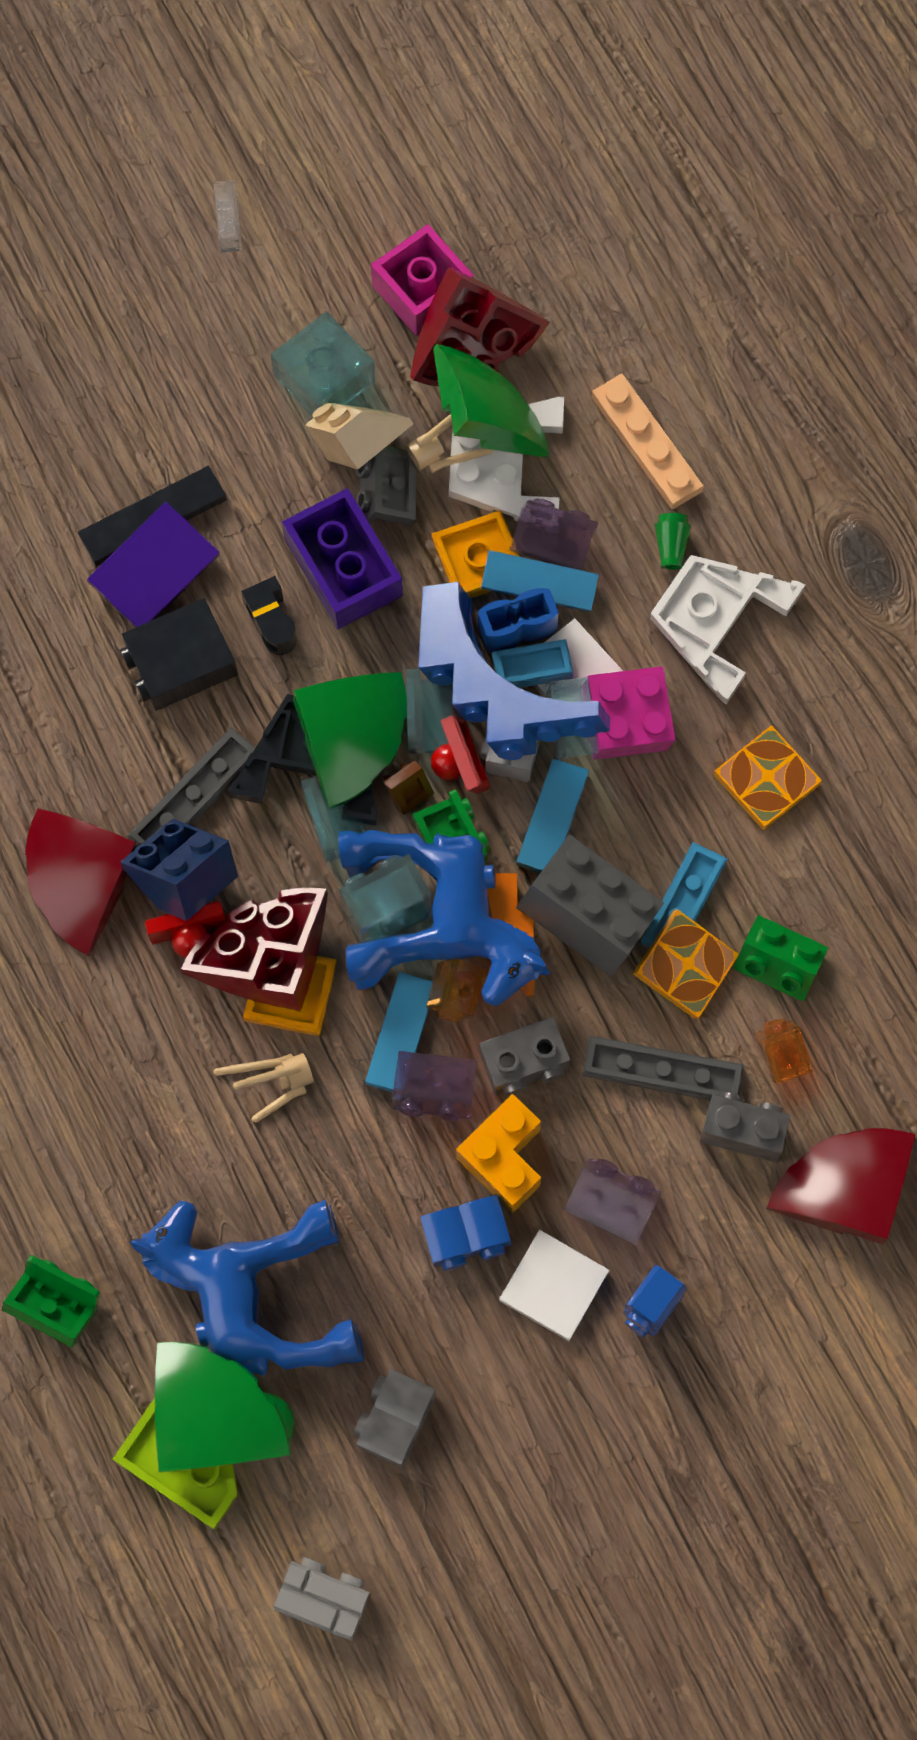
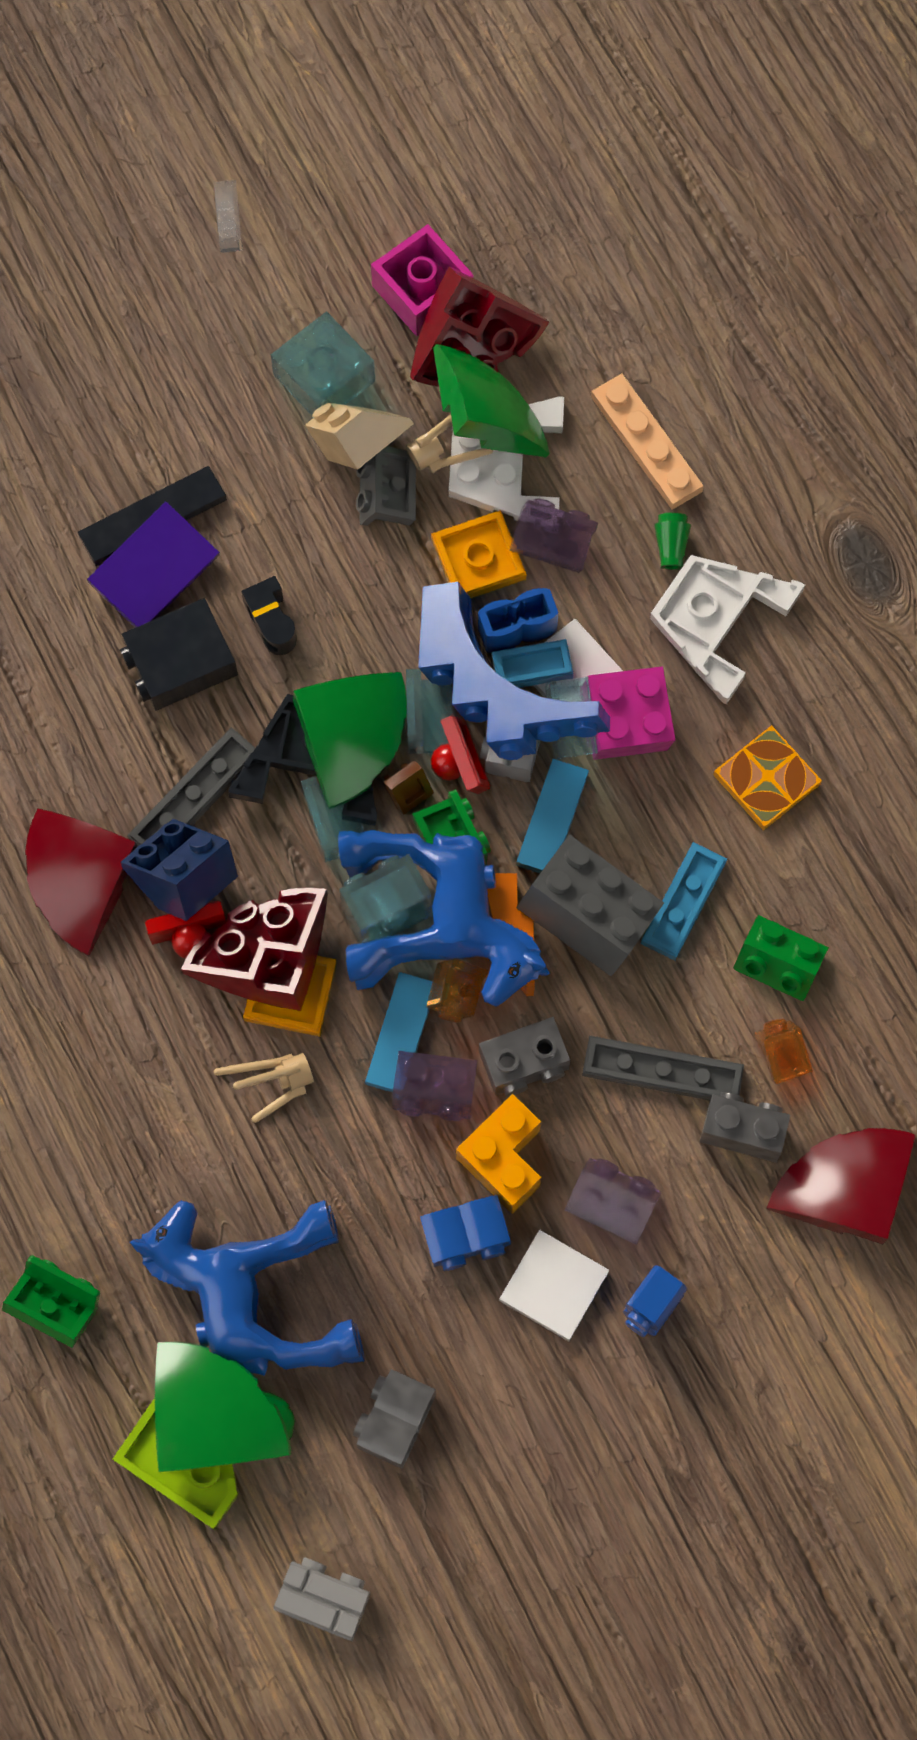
dark purple brick [282,488,403,630] -> none
dark azure tile [480,550,599,612] -> none
tile [633,909,739,1019] -> none

